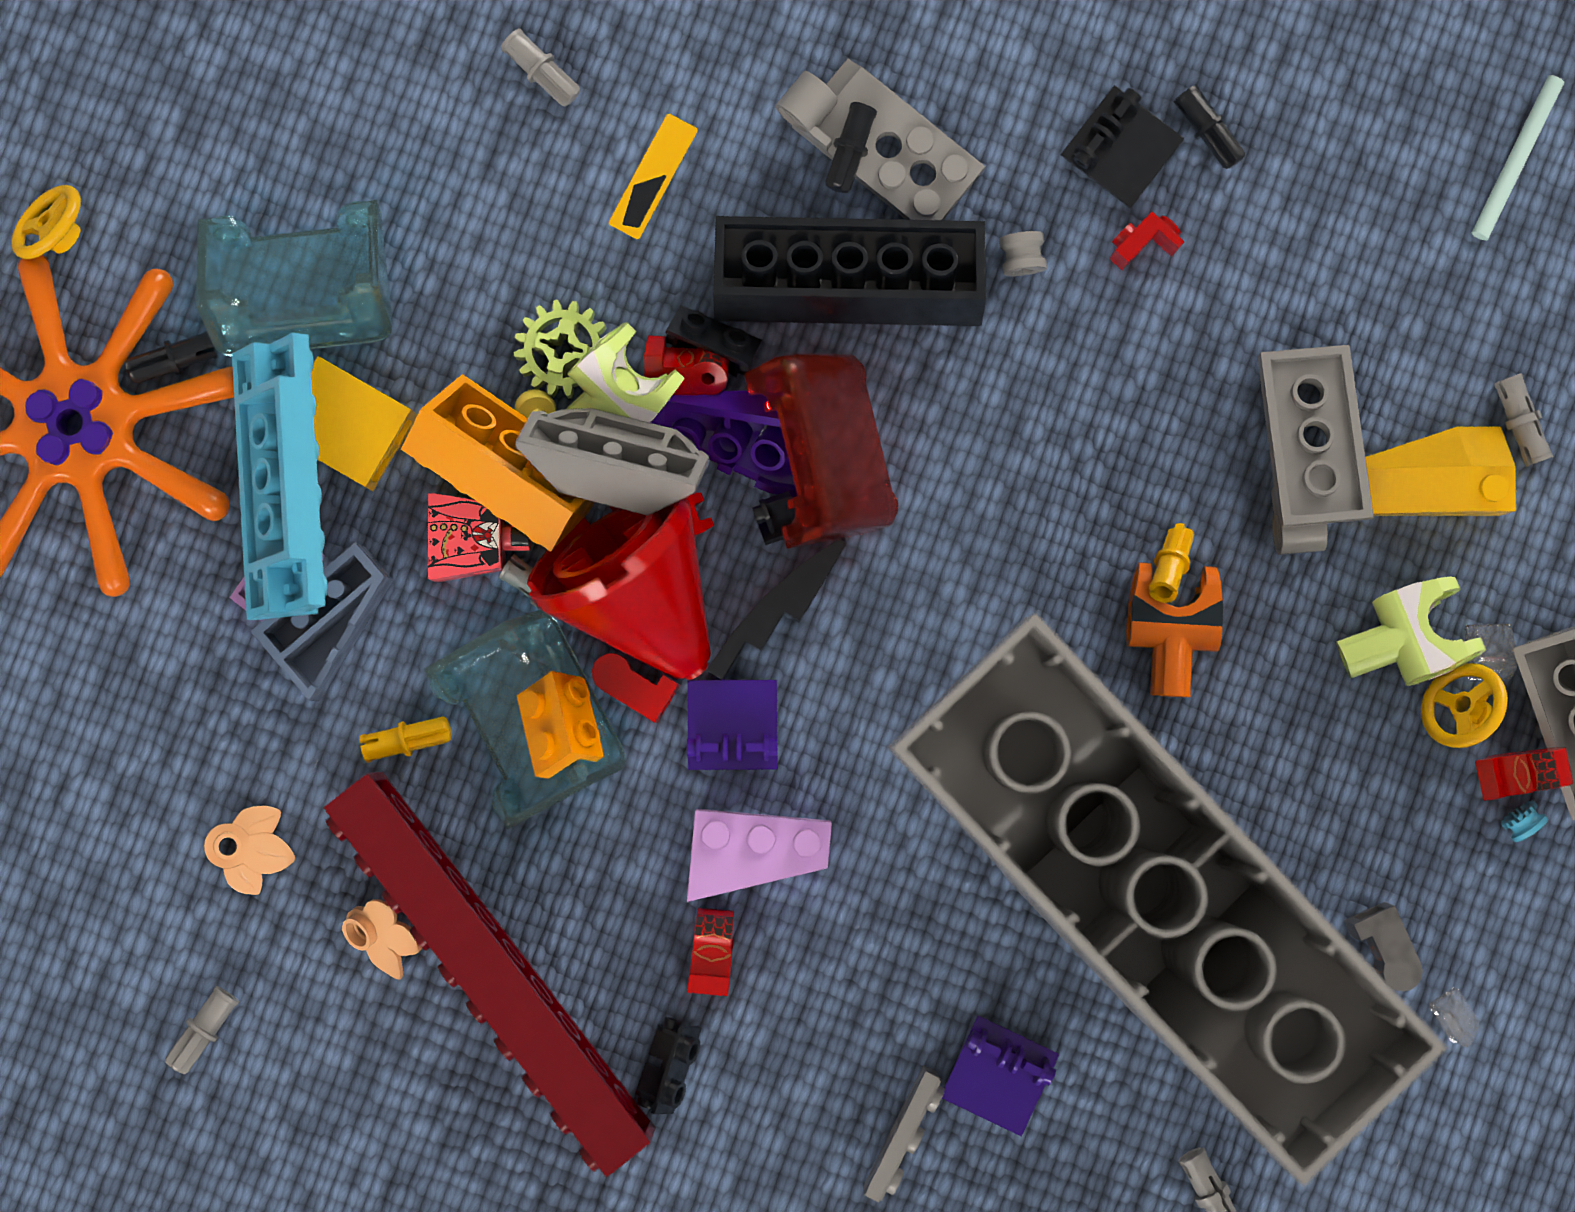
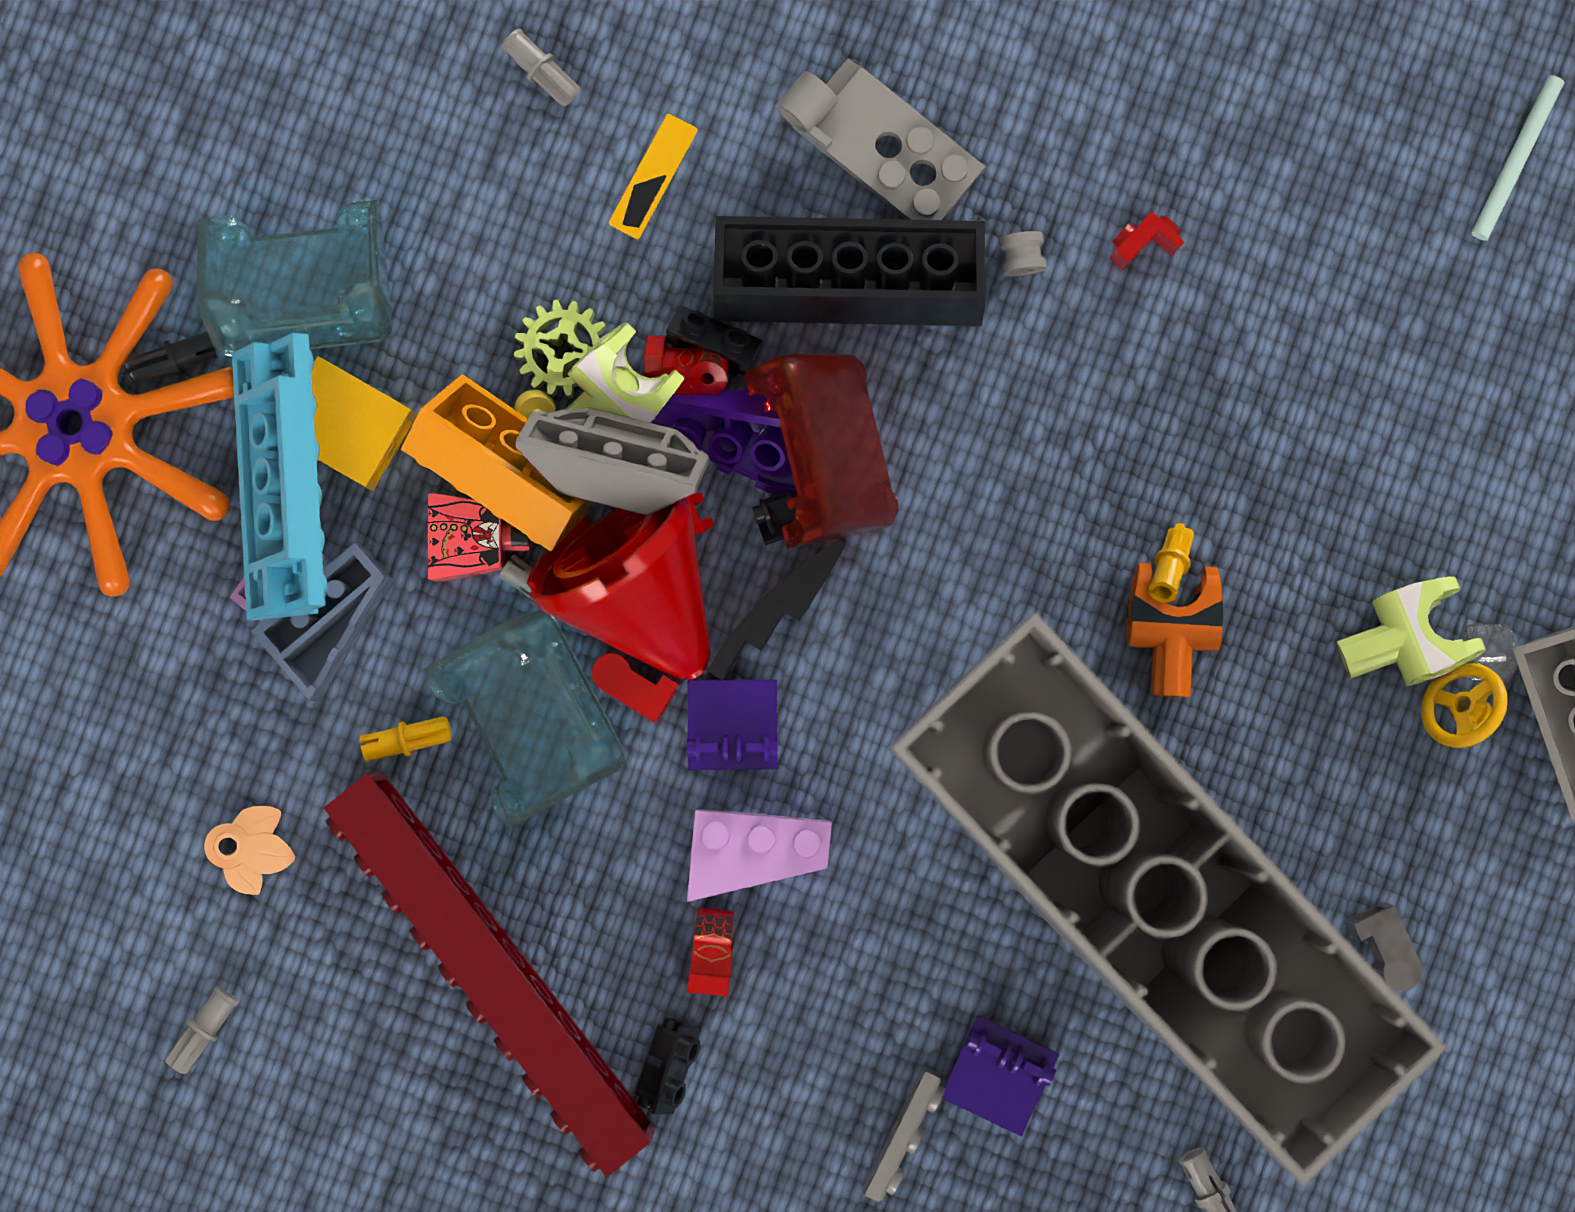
yellow piece [11,185,81,259] -> none
light nougat plate [342,899,422,980] -> none
light orange bracket [516,671,604,779] -> none
black axle [825,102,877,193] -> none
black hinge [1061,85,1185,209] -> none
black axle [1174,84,1245,169] -> none
light grey hinge [1257,345,1374,555] -> none
yellow wedge [1365,427,1516,516] -> none
clear slope [1429,988,1480,1047] -> none
red leg [1475,747,1574,801] -> none
light grey pin [1494,373,1554,467] -> none
medium azure bush [1501,800,1548,842] -> none

